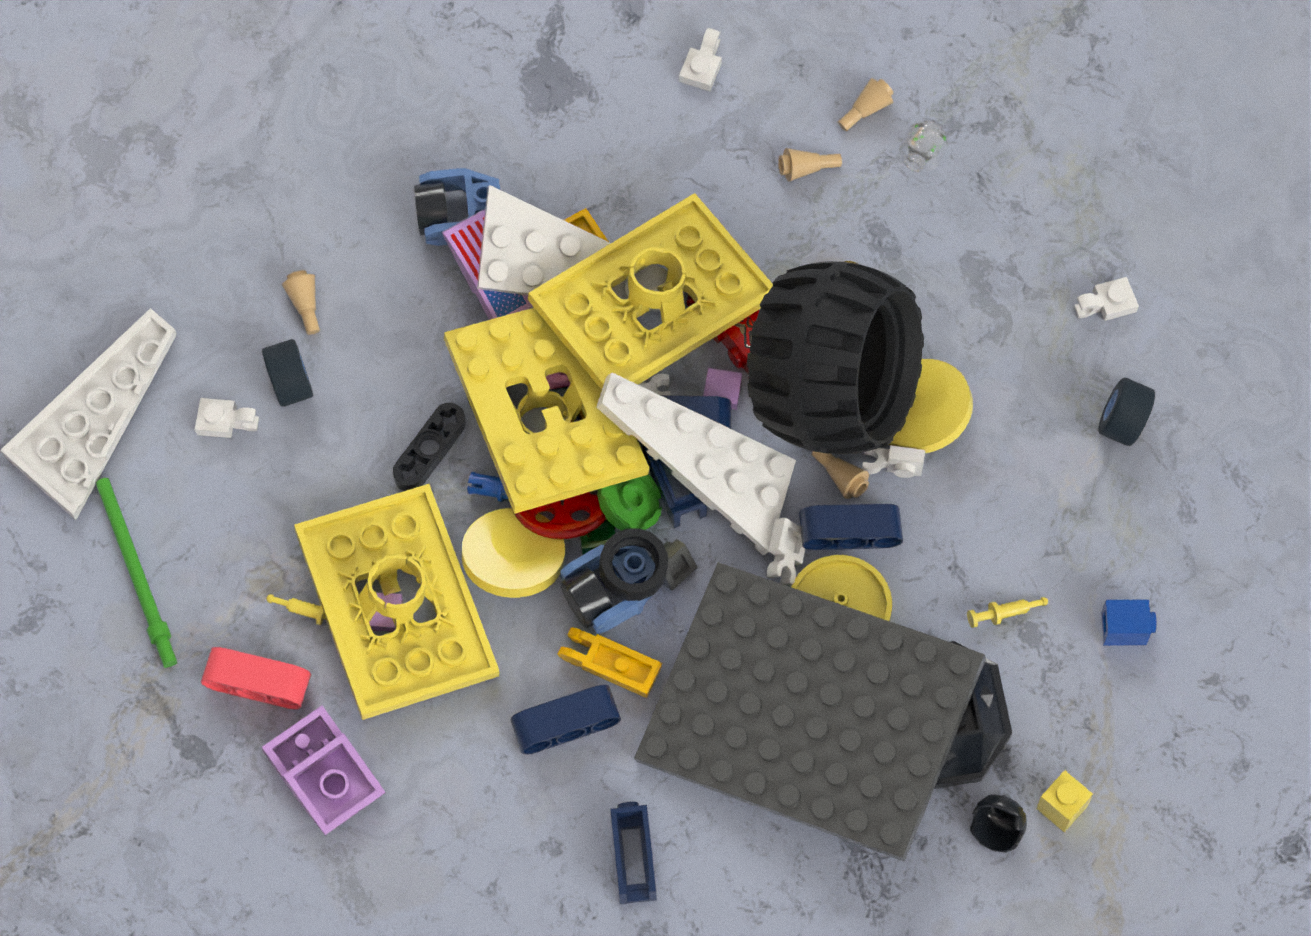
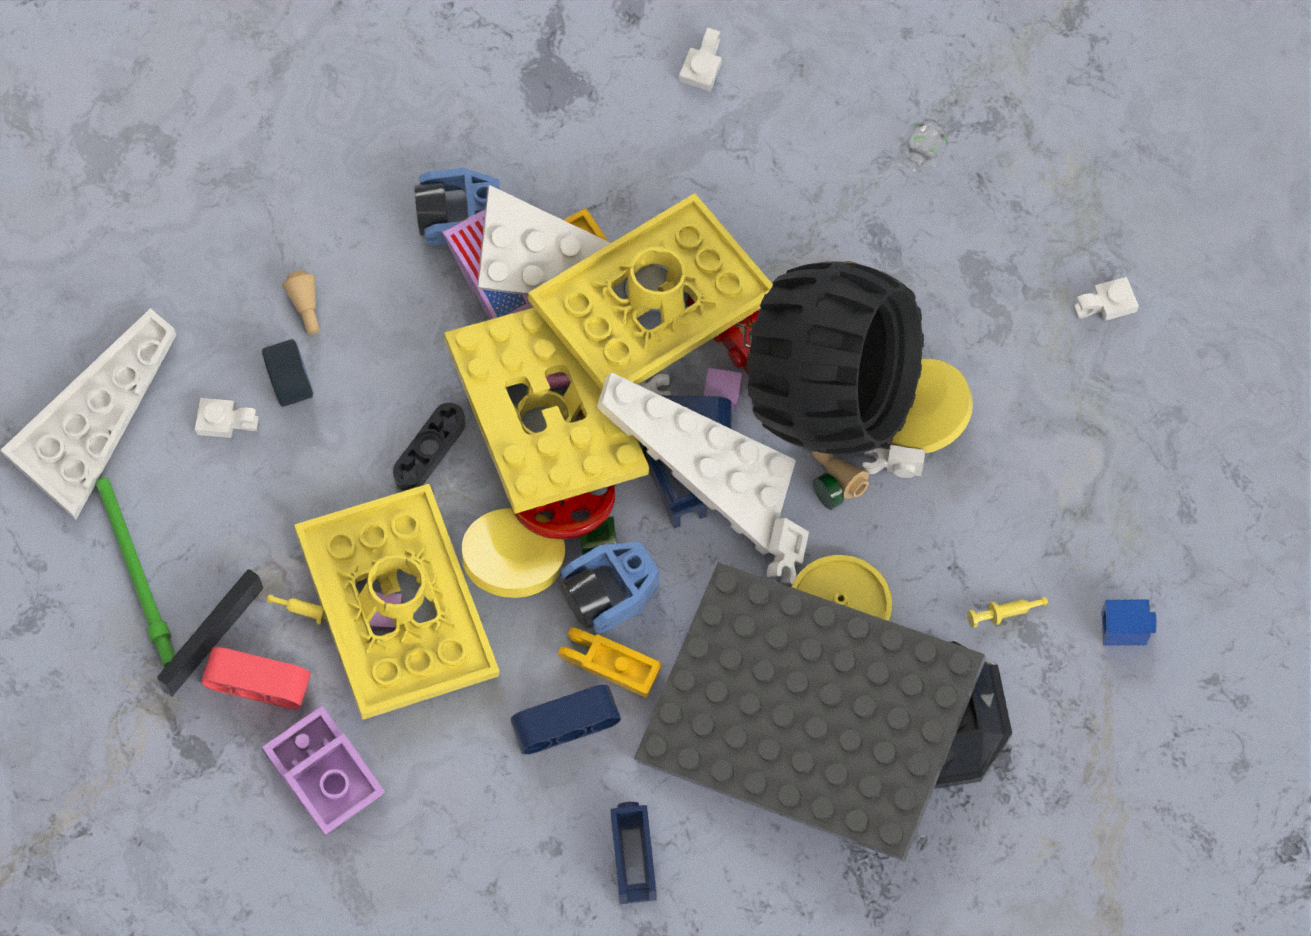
blue pin [467,472,509,502] -> none
bright green tile [597,474,662,531] -> none
black tyre [599,528,668,601] -> none
dark grey tile [650,539,698,591] -> none
tan cone [778,148,842,182] -> none
dark blue beam [799,504,903,550] -> none
tan cone [838,78,894,132] -> none
black hair [970,794,1027,853] -> none
light yellow brick [1036,770,1093,832] -> none
black wheel [1098,378,1155,446] -> none
none -> black tile [157,569,263,697]
none -> dark green tile [813,473,844,510]

